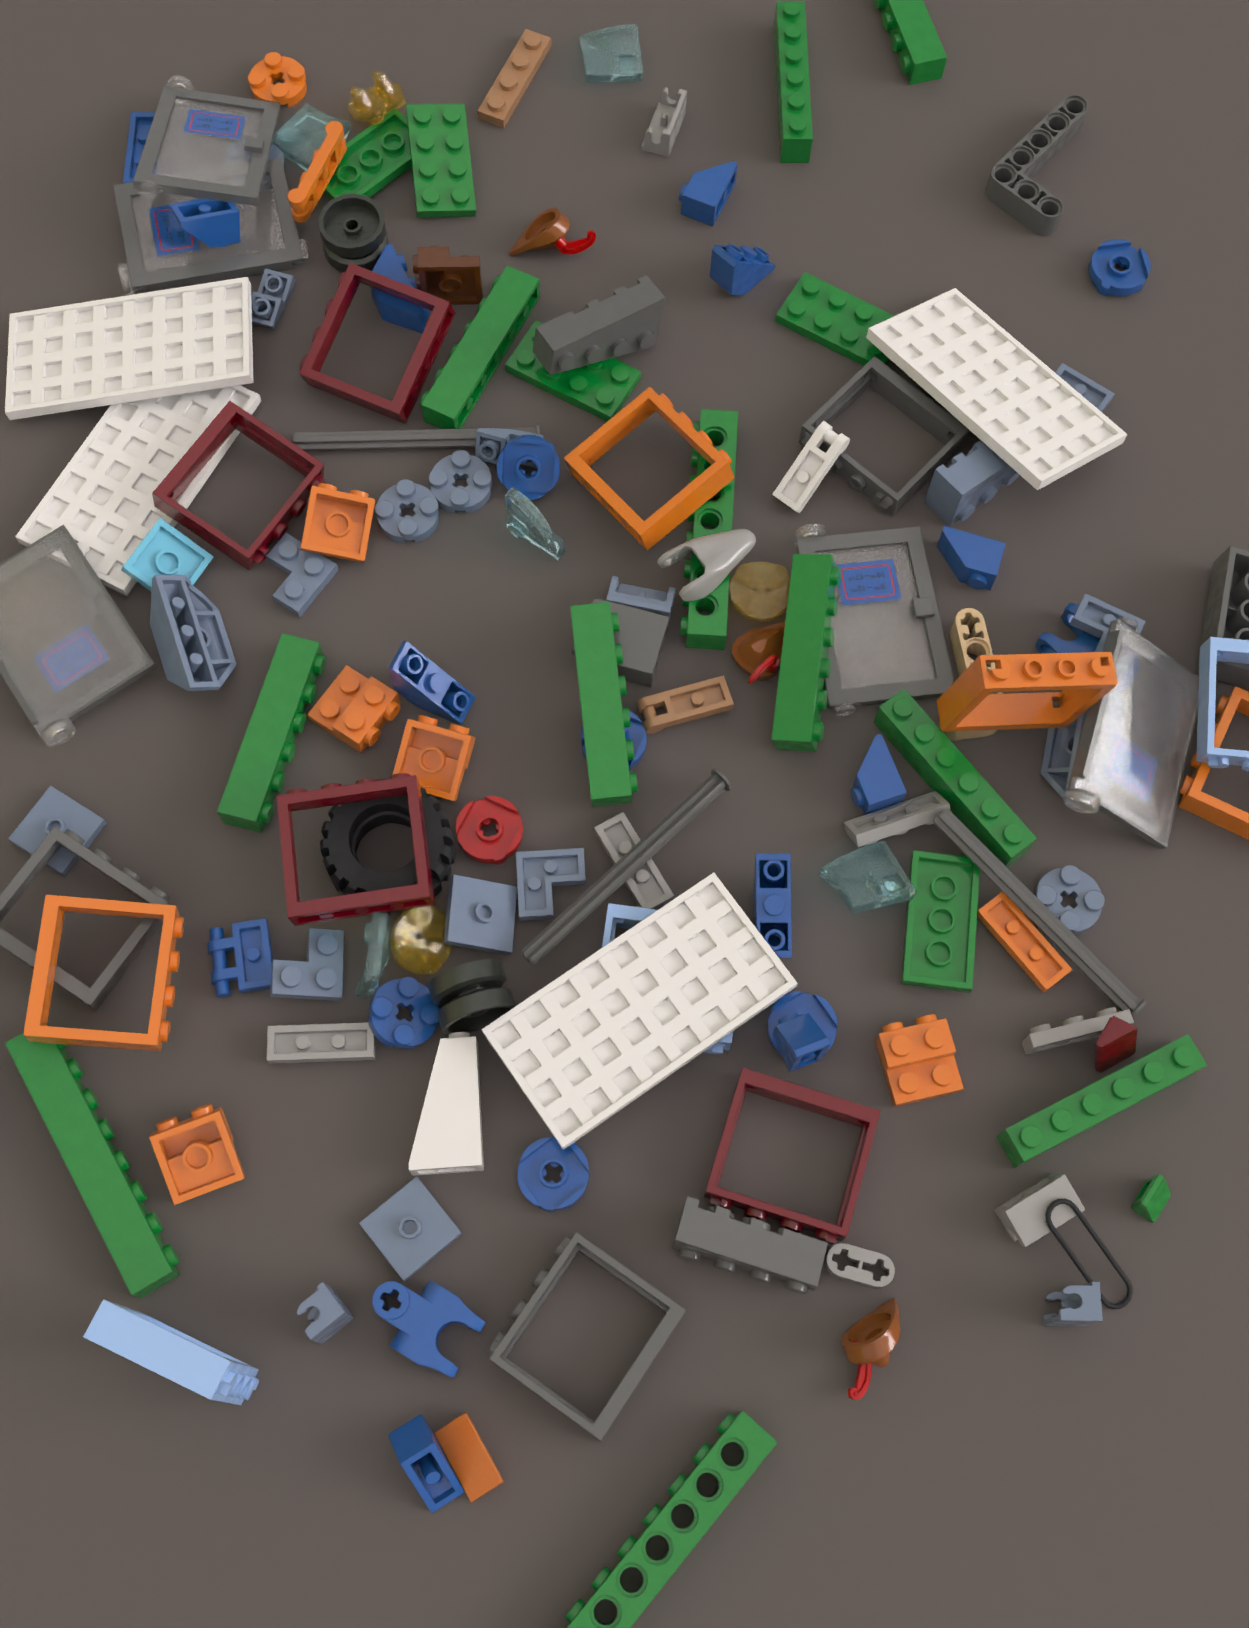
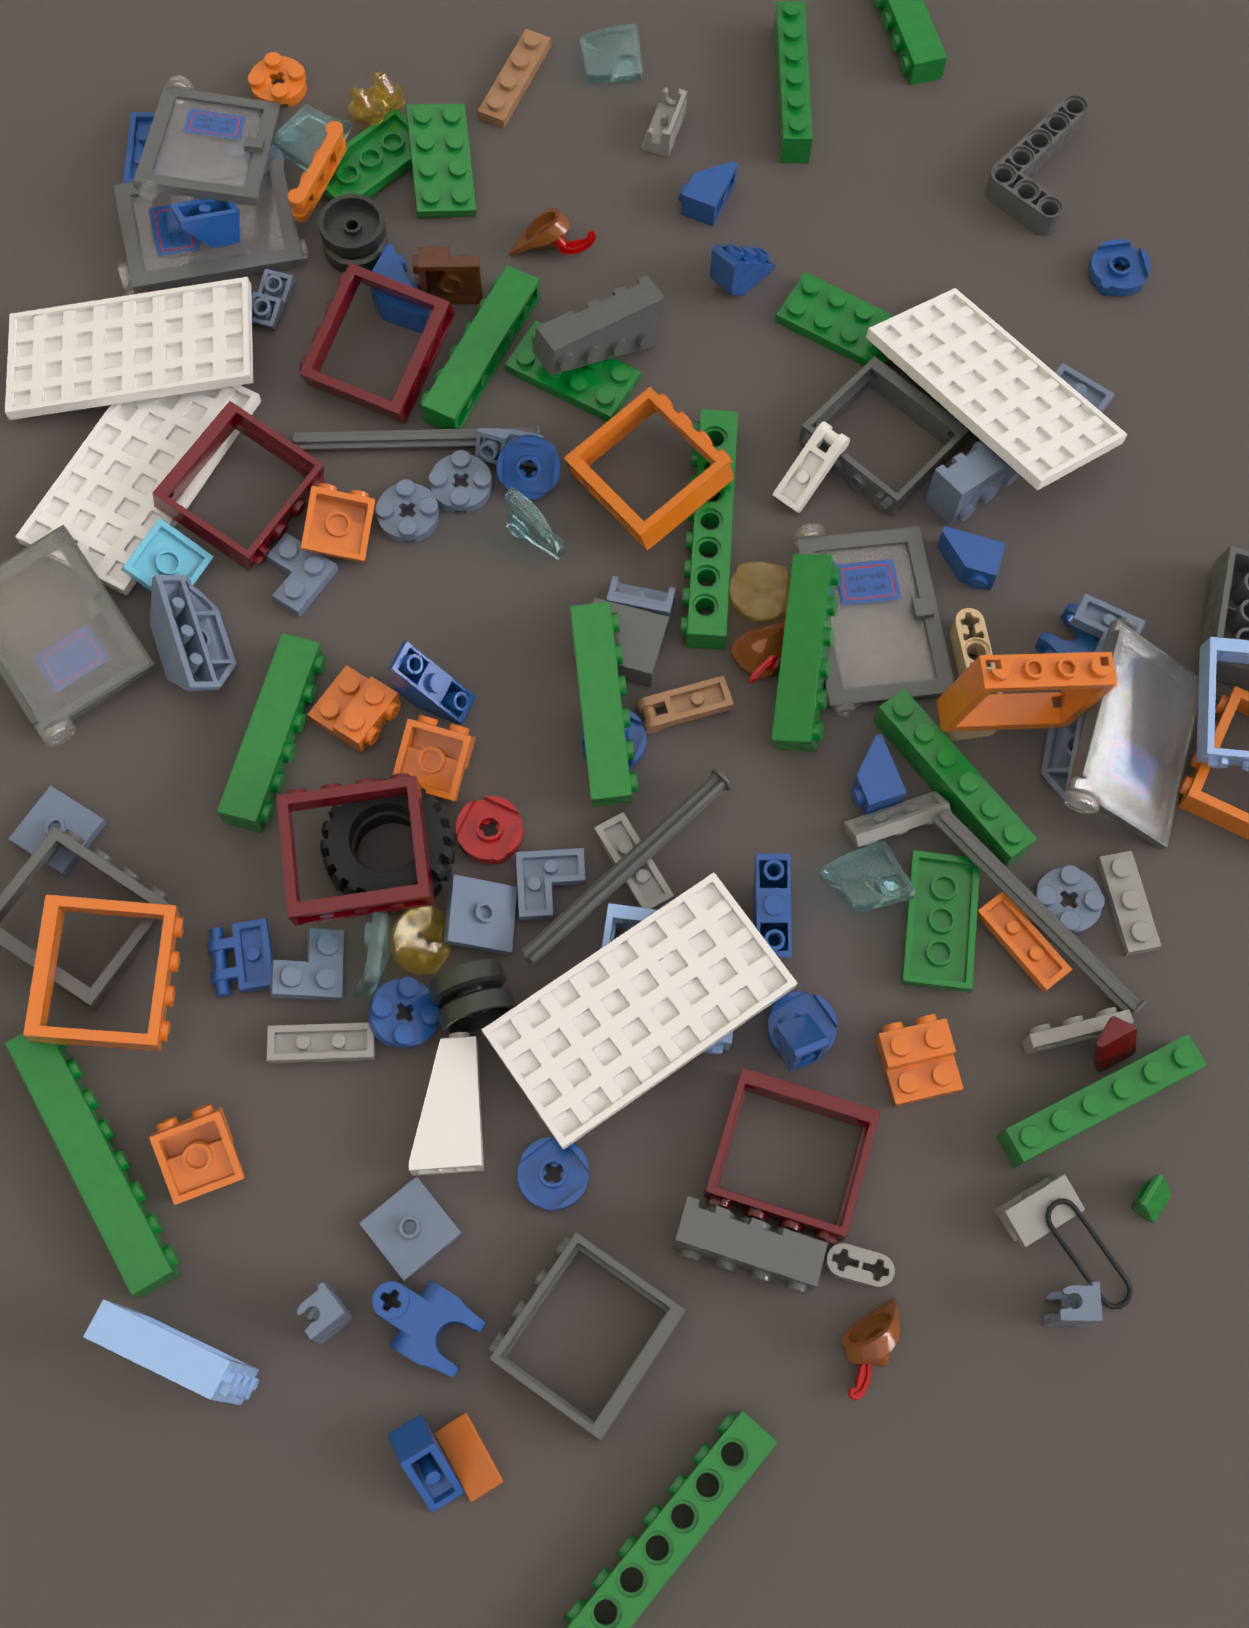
light grey animal [657,529,756,601] -> none
none -> light grey plate [1096,851,1161,956]

